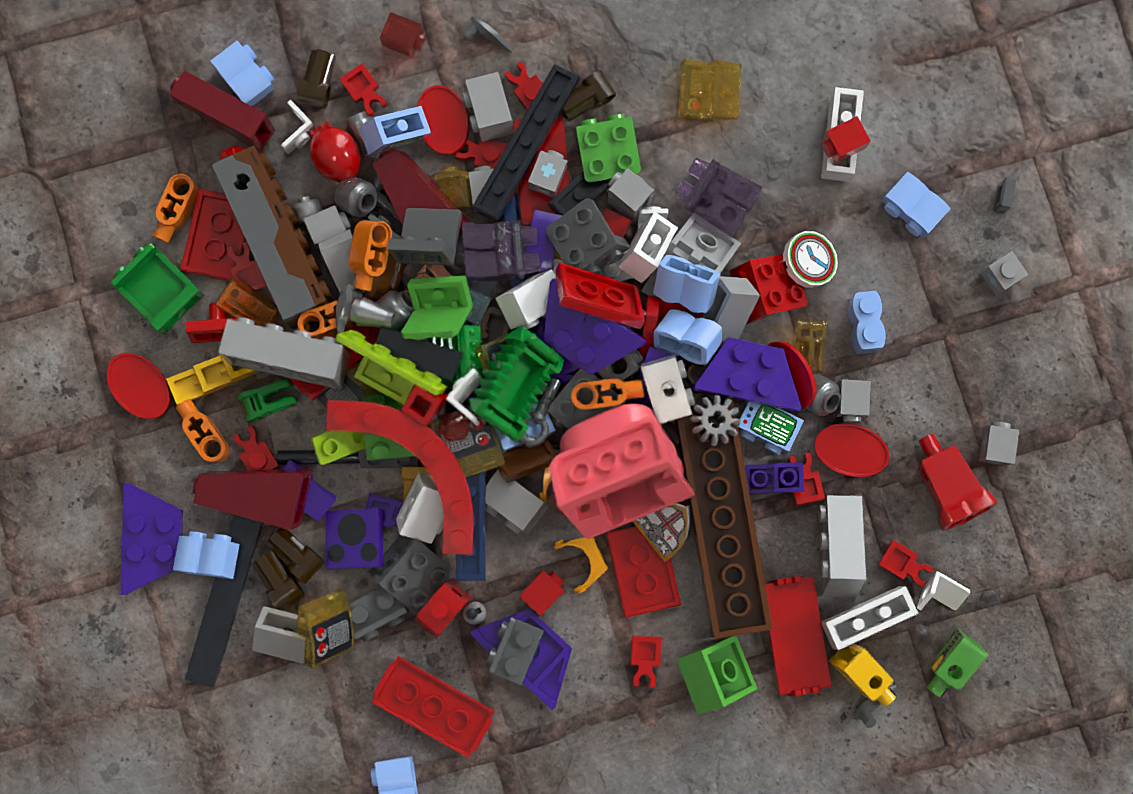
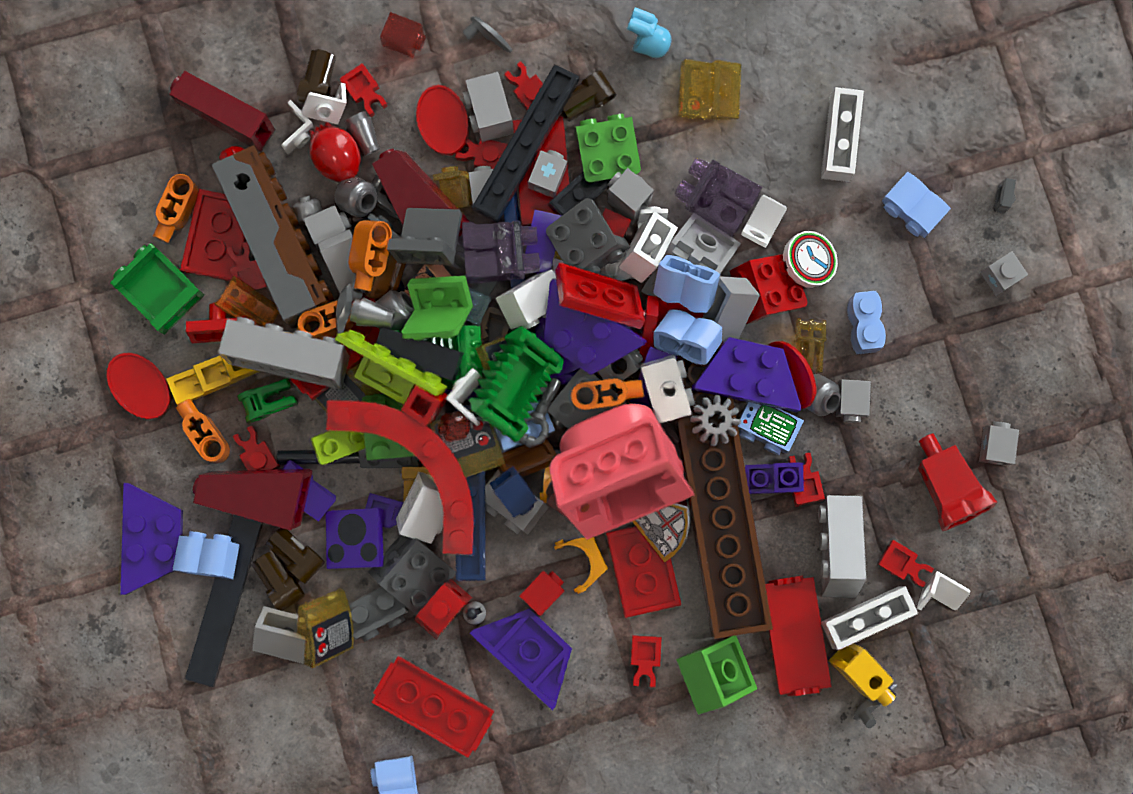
light blue brick [210,41,274,106] -> none
light blue brick [359,106,431,155] -> none
dark grey bracket [486,617,544,686] -> none
red piece [814,424,890,477] -> none
red brick [822,116,871,164] -> none
bright green torso [927,628,989,698] -> none
none -> white bracket [301,83,347,125]
none -> dark blue brick [490,466,538,518]
none -> medium azure piece [627,7,671,58]
none -> white bracket [741,195,787,248]

